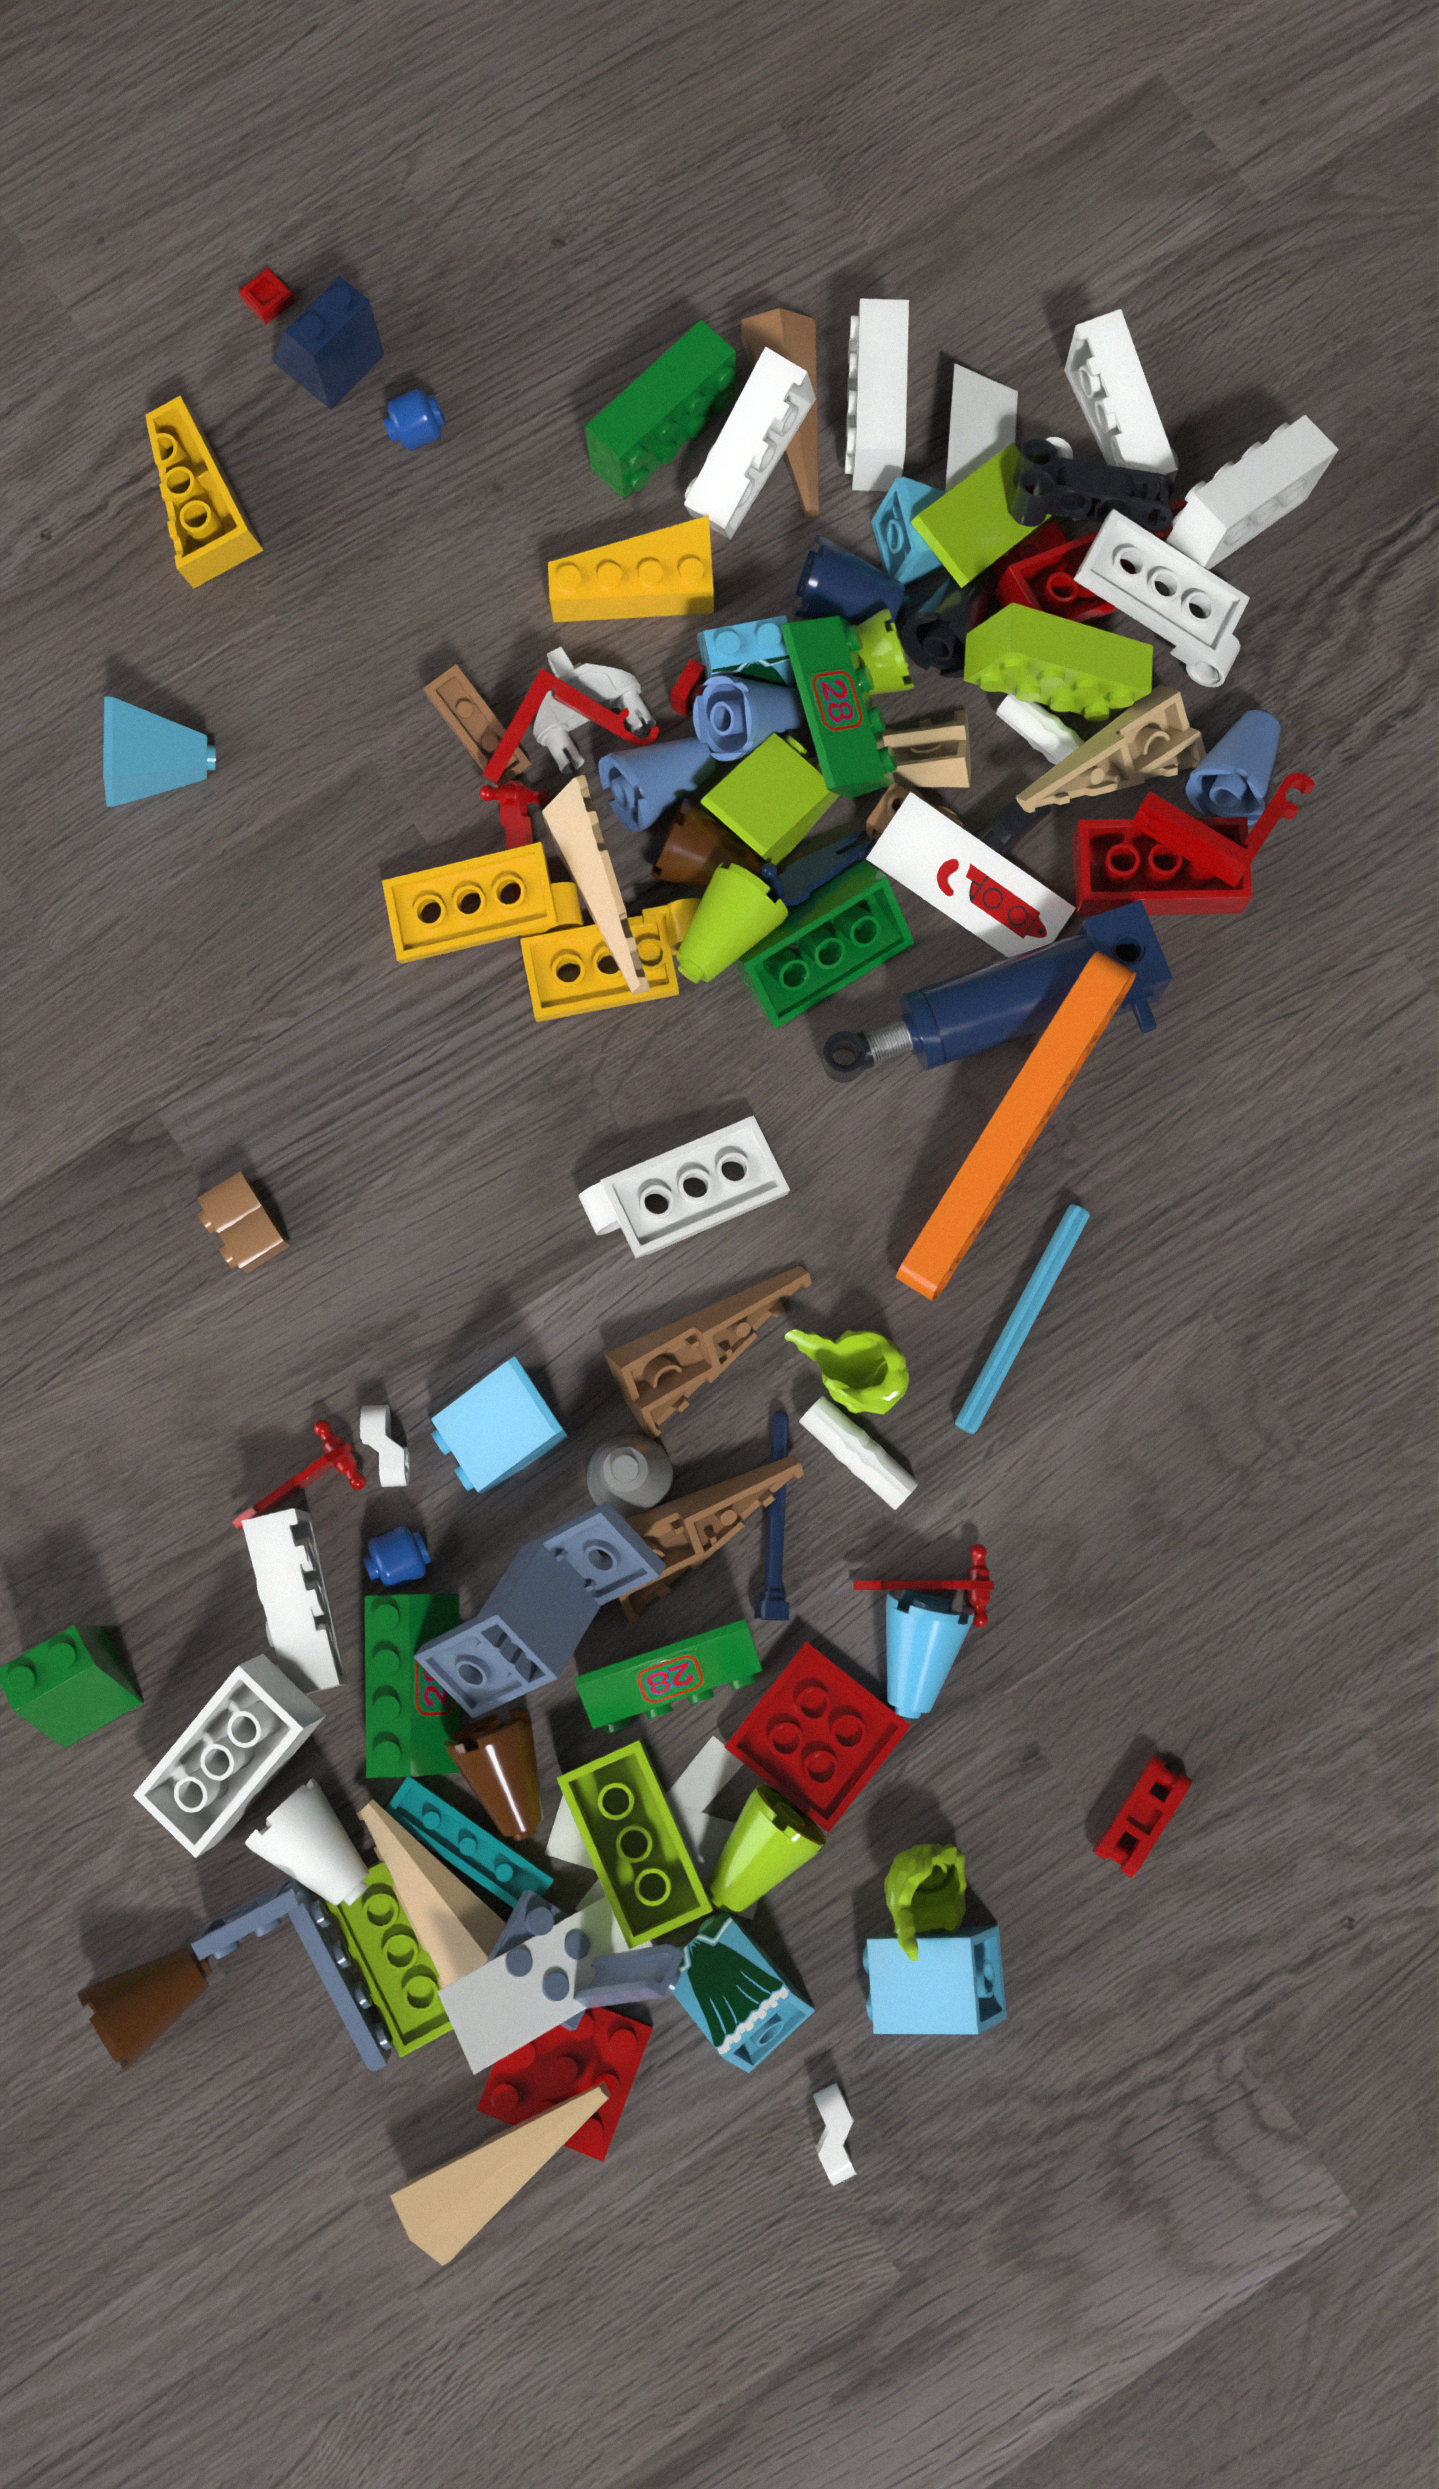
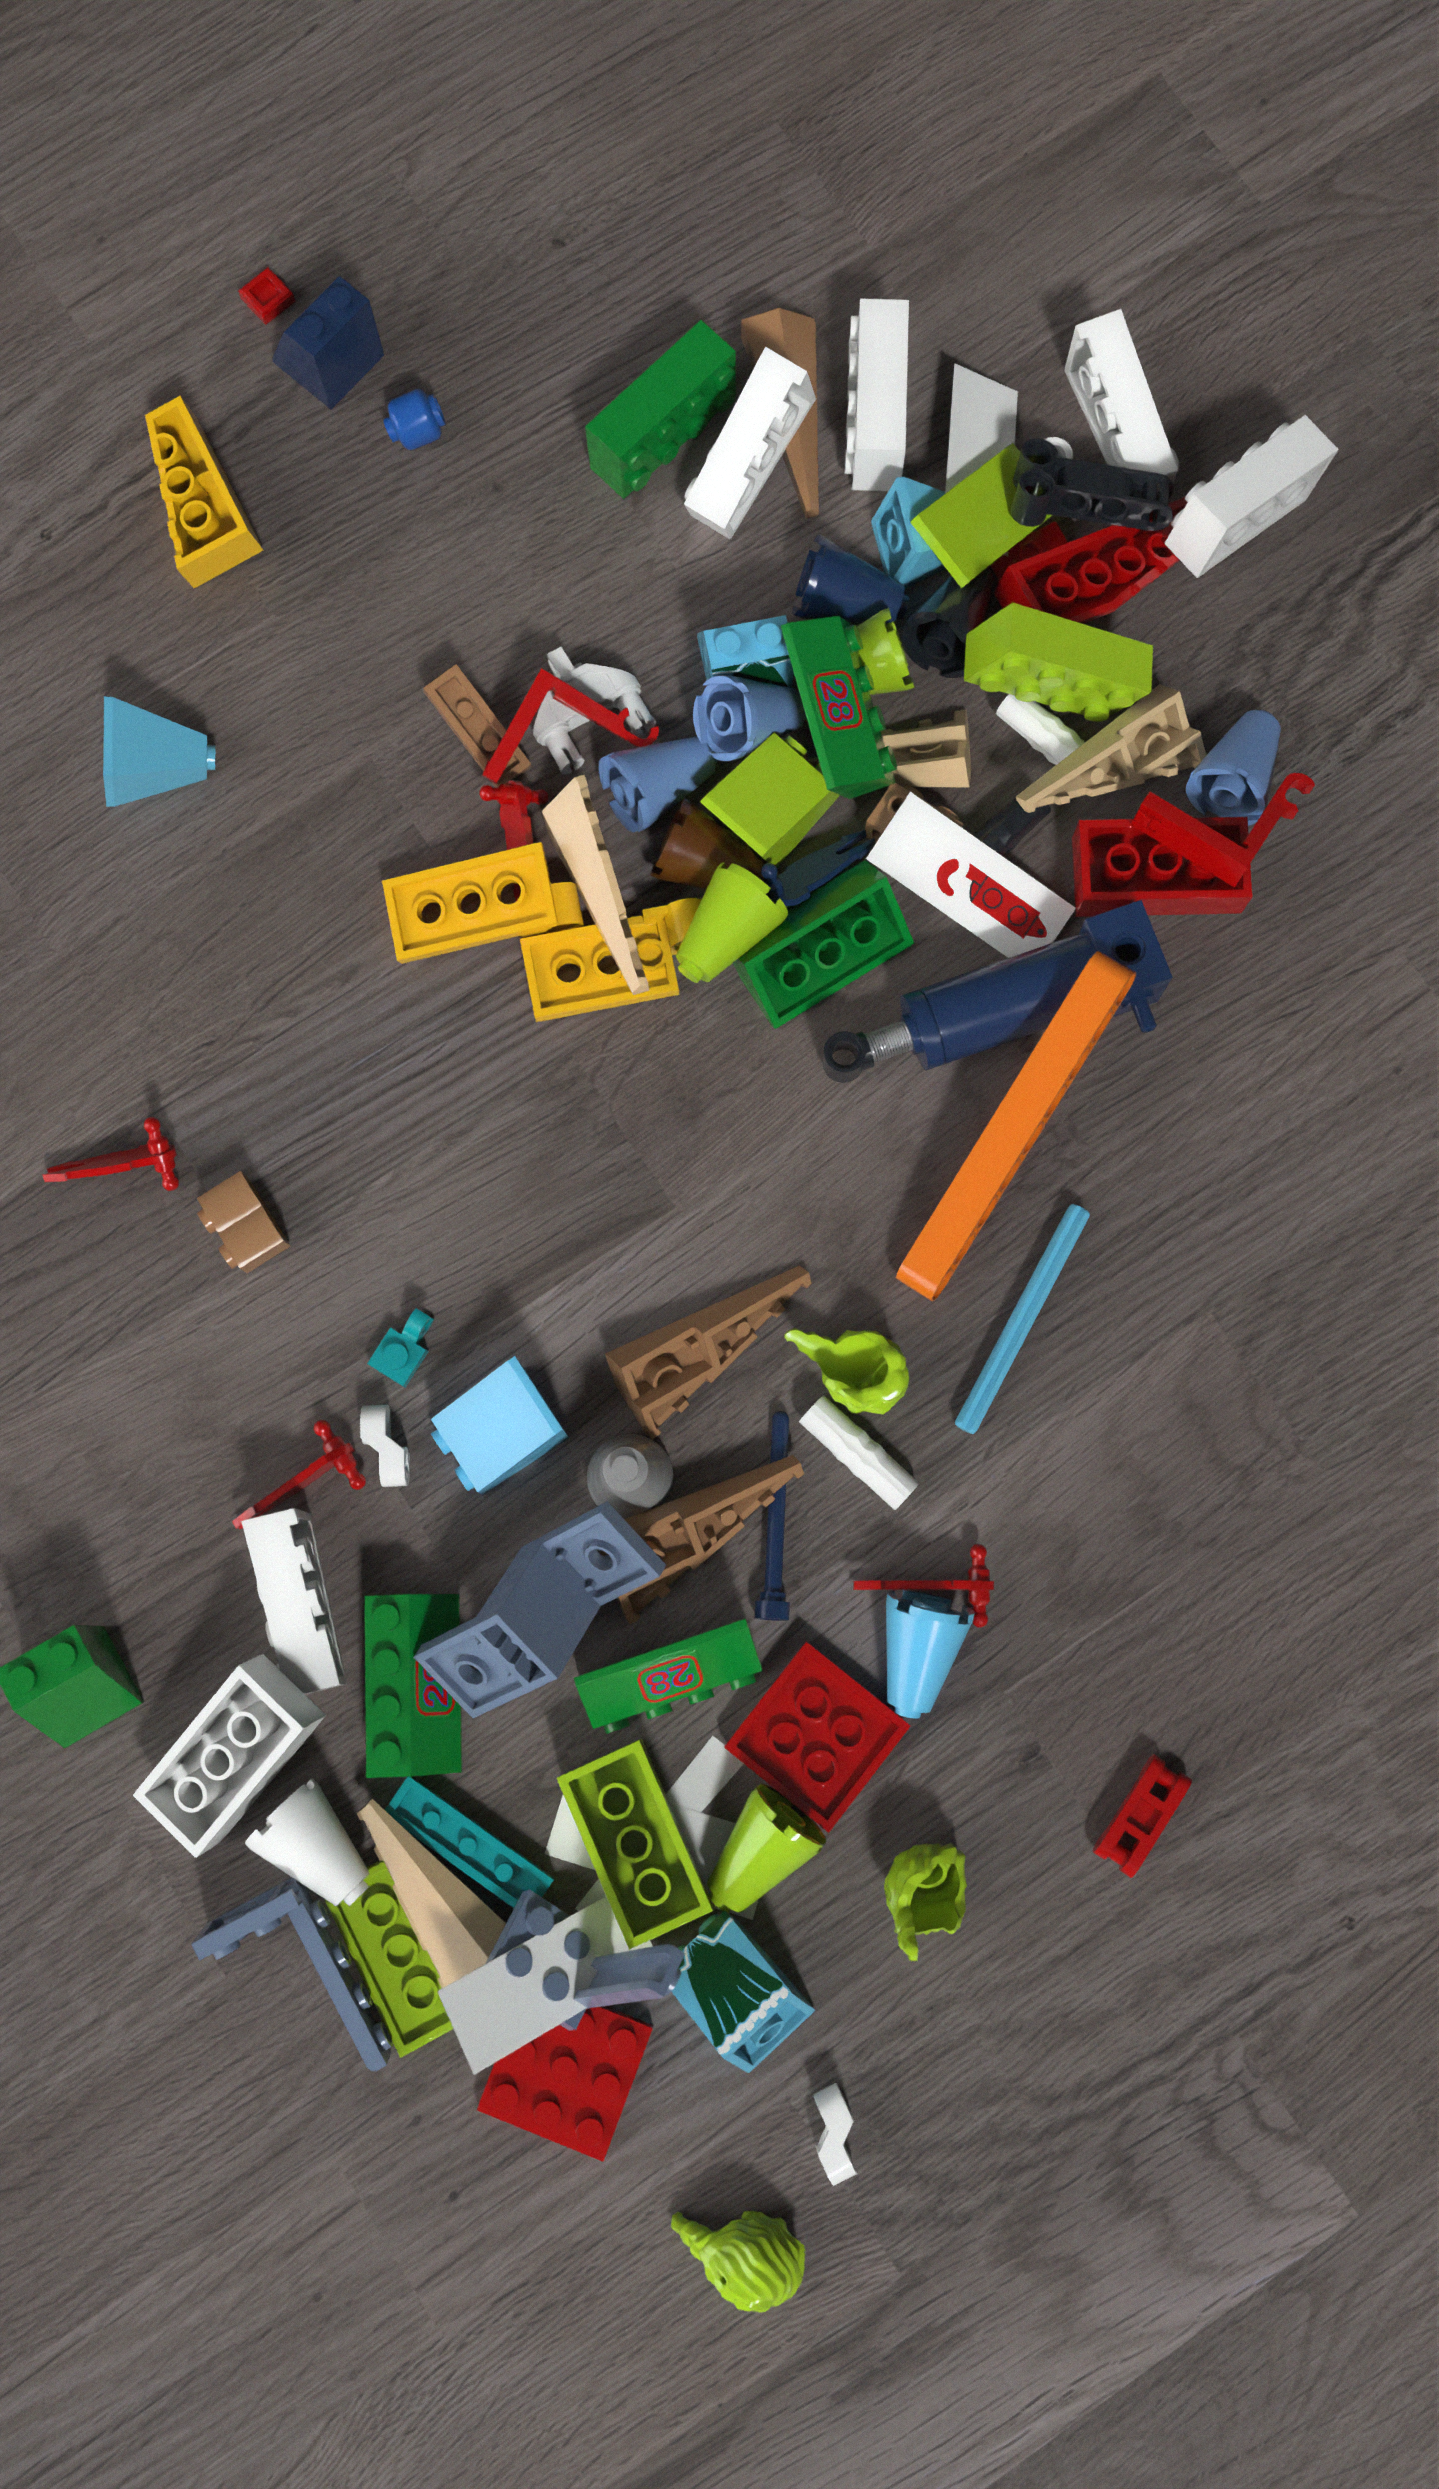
reddish brown cone [77,1947,213,2071] -> none
blue head [362,1525,431,1590] -> none
tan wedge [390,2081,611,2266] -> none
reddish brown cone [444,1708,544,1841] -> none
yellow wedge [548,515,714,622] -> none
white hinge [578,1115,790,1258] -> none
red plate [670,659,707,717] -> none
medium azure slope [863,1925,1007,2034] -> none
white hinge [1073,509,1250,687] -> none
none -> red piece [42,1117,179,1191]
none -> teal plate [367,1308,434,1388]
none -> lime hair [671,2211,805,2312]

